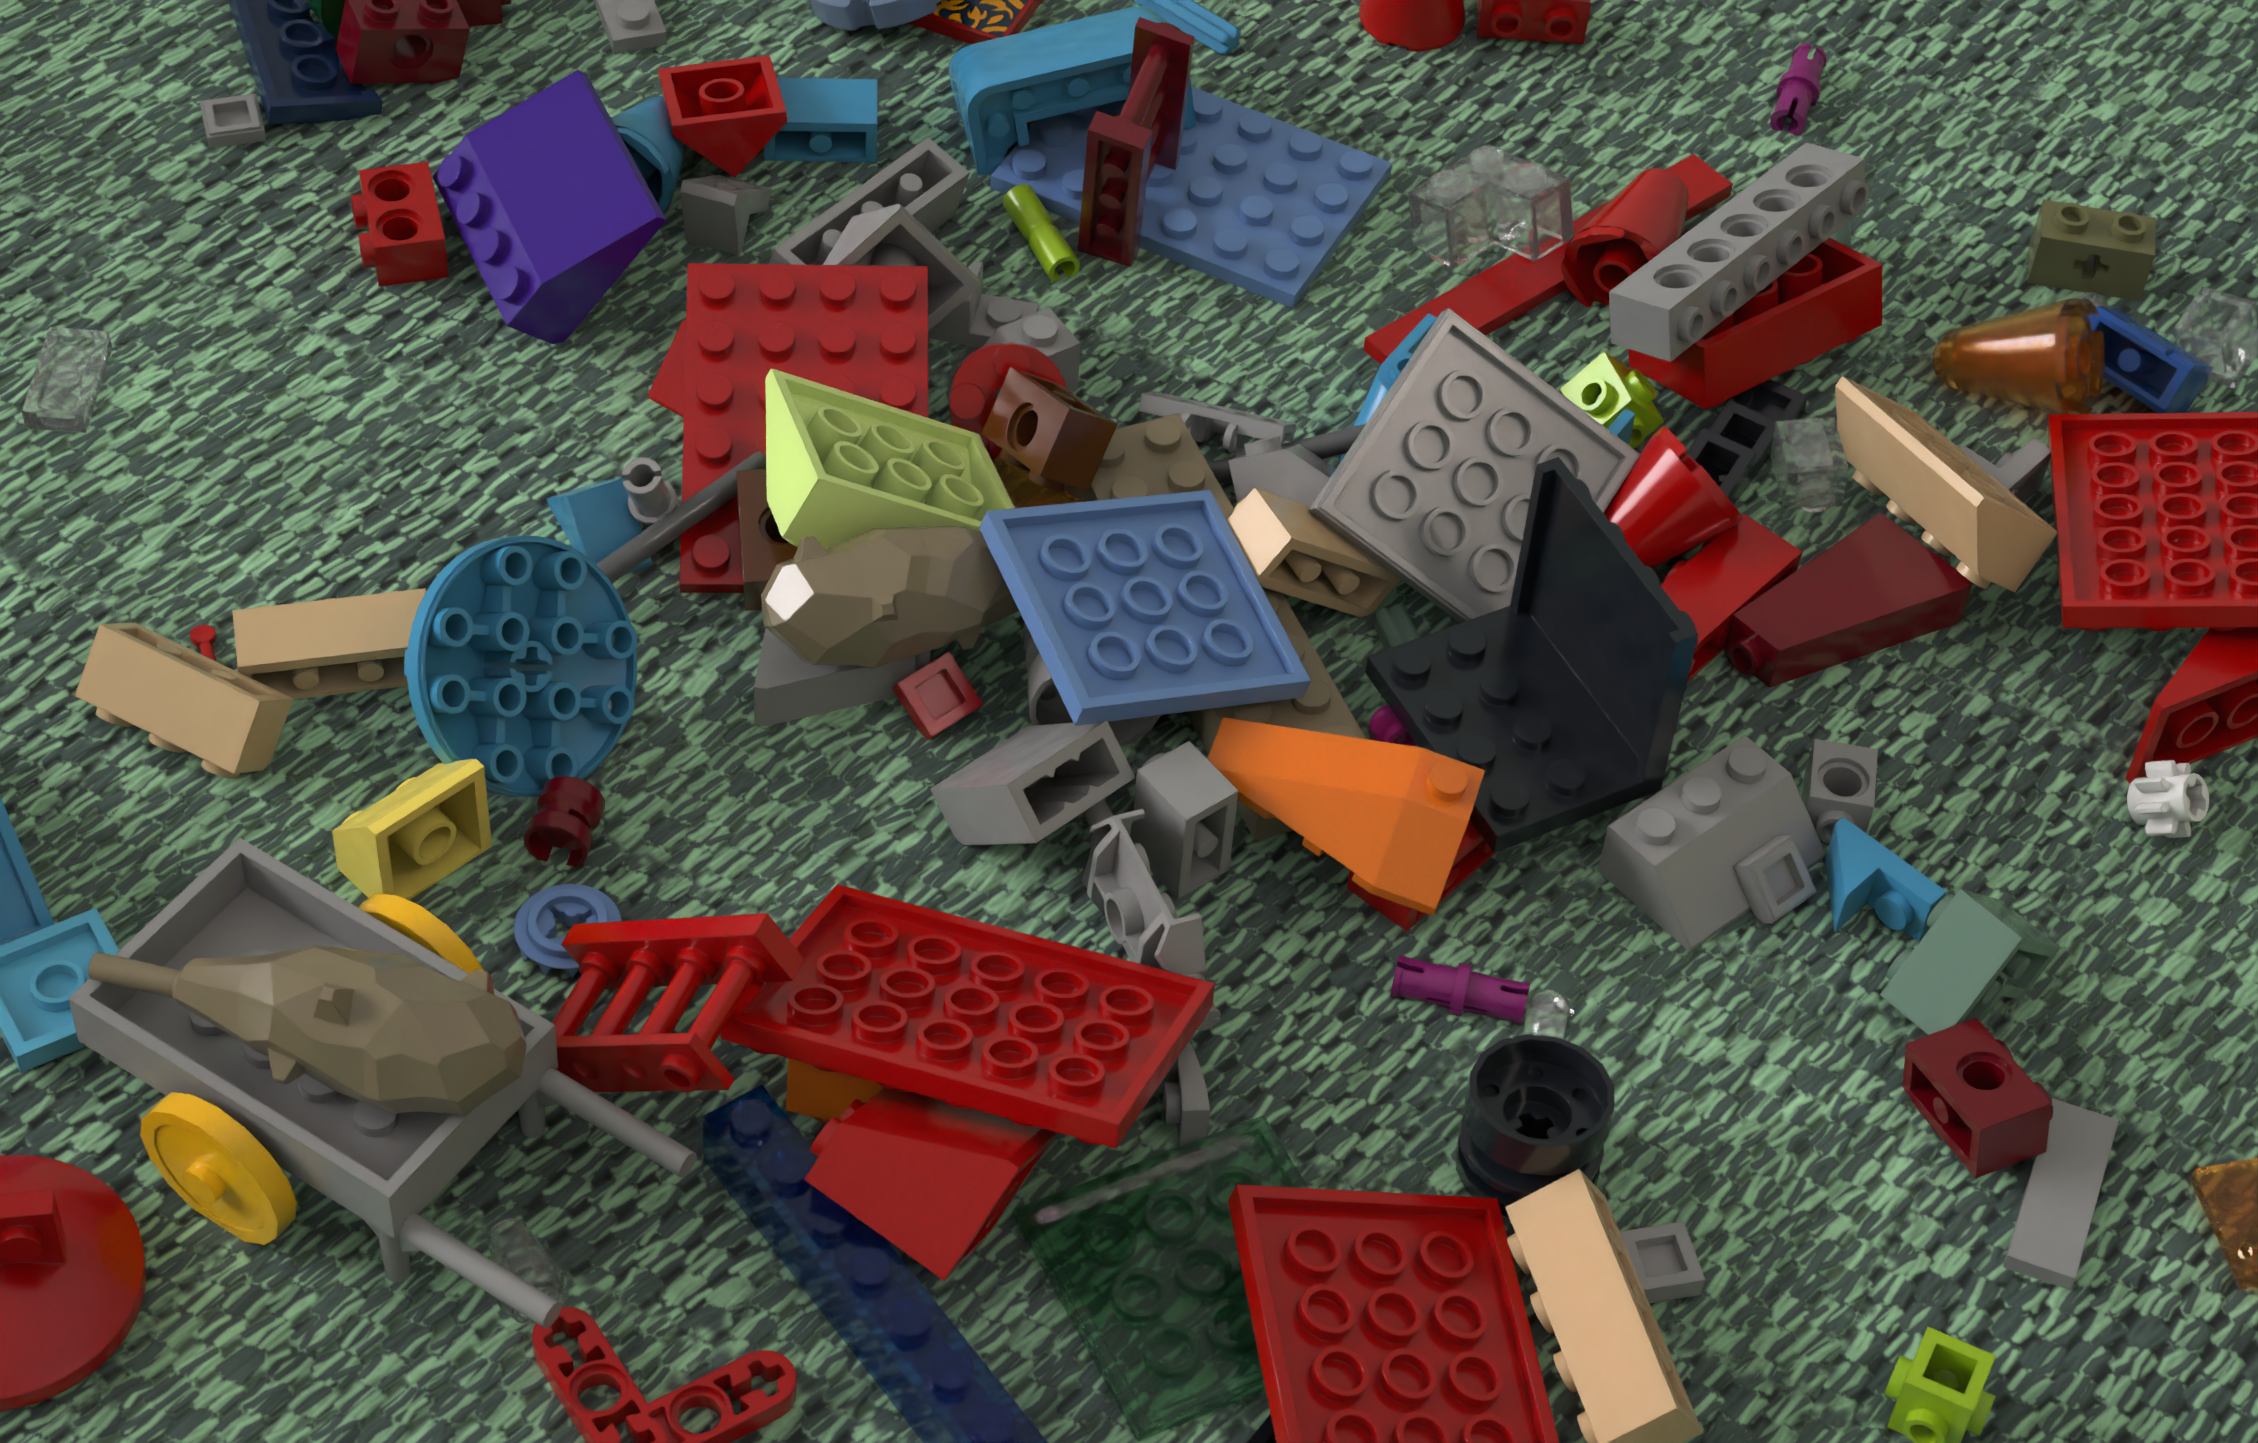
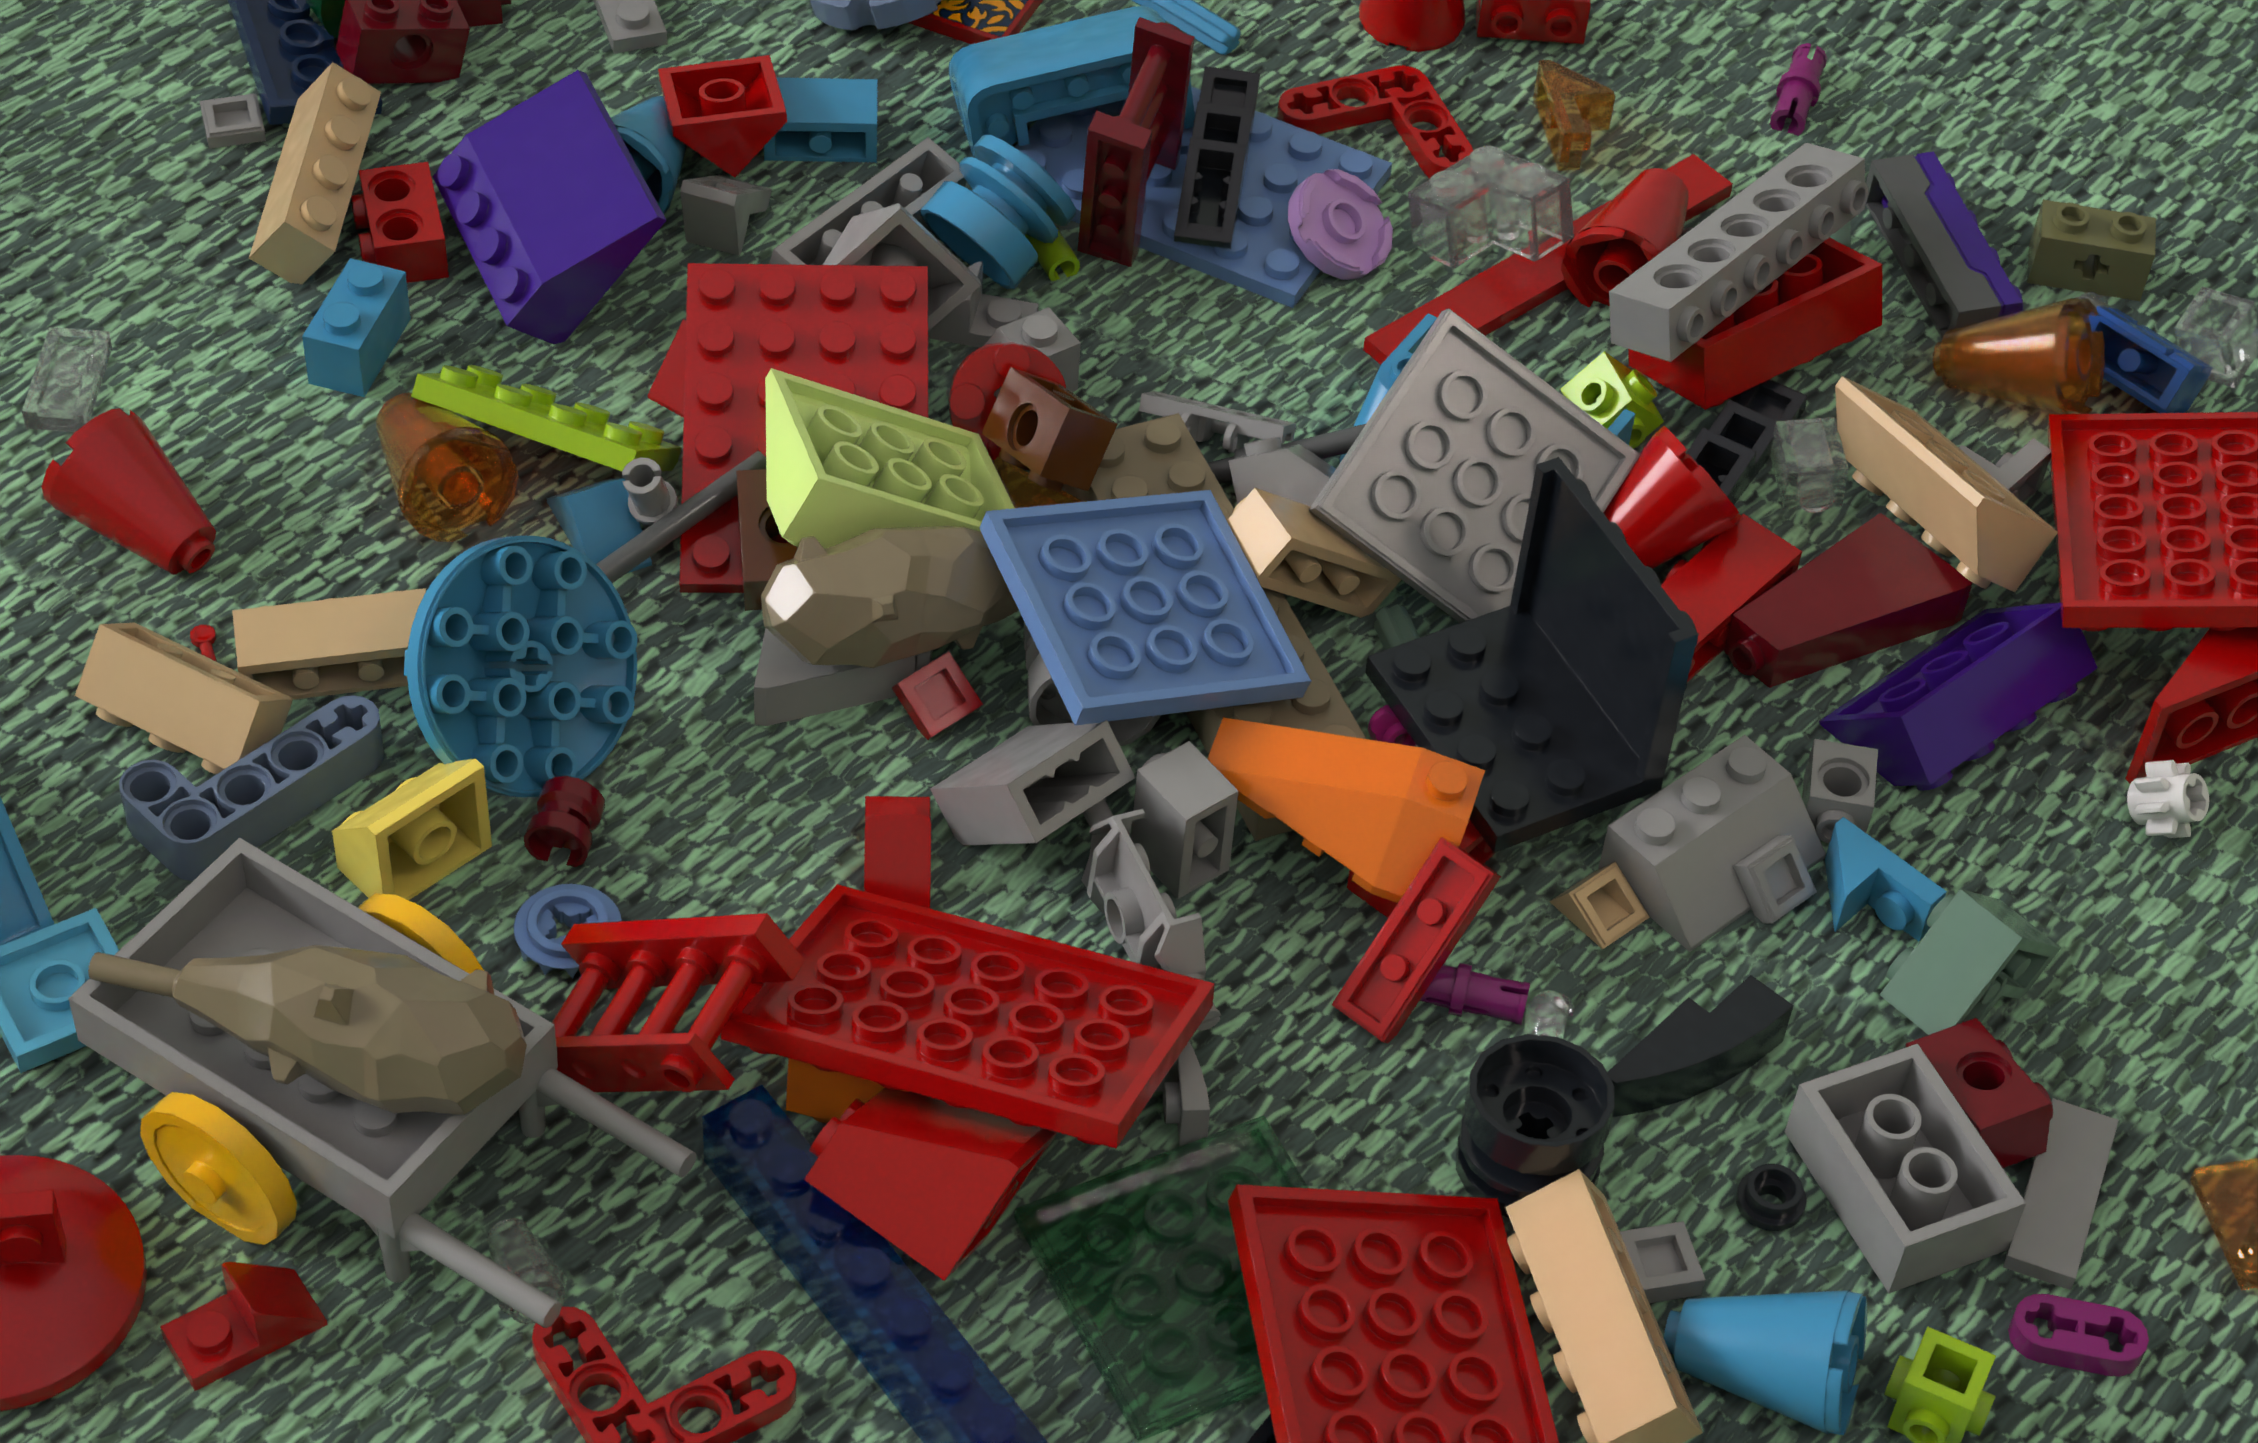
none -> red cone [41,408,216,575]
none -> sand blue beam [119,695,384,881]
none -> red slope [160,1261,328,1391]
none -> tan brick [249,62,381,284]
none -> dark azure brick [302,258,411,397]
none -> clear orange cone [376,392,519,542]
none -> lime plate [411,365,682,471]
none -> red slope [864,796,931,908]
none -> dark azure wheel [921,135,1076,289]
none -> black slope [1174,66,1260,249]
none -> red beam [1277,65,1474,185]
none -> lavender tile [1288,169,1393,280]
none -> red tile [1331,837,1501,1043]
none -> clear orange slope [1533,60,1615,171]
none -> tan slope [1549,862,1650,949]
none -> black slope [1607,975,1794,1117]
none -> dark azure cone [1664,1290,1867,1435]
none -> black plate [1736,1163,1807,1231]
none -> light grey brick [1785,1044,2026,1294]
none -> dark purple slope [1819,602,2098,791]
none -> dark grey piece [1866,151,2023,350]
none -> magenta beam [2008,1294,2149,1376]

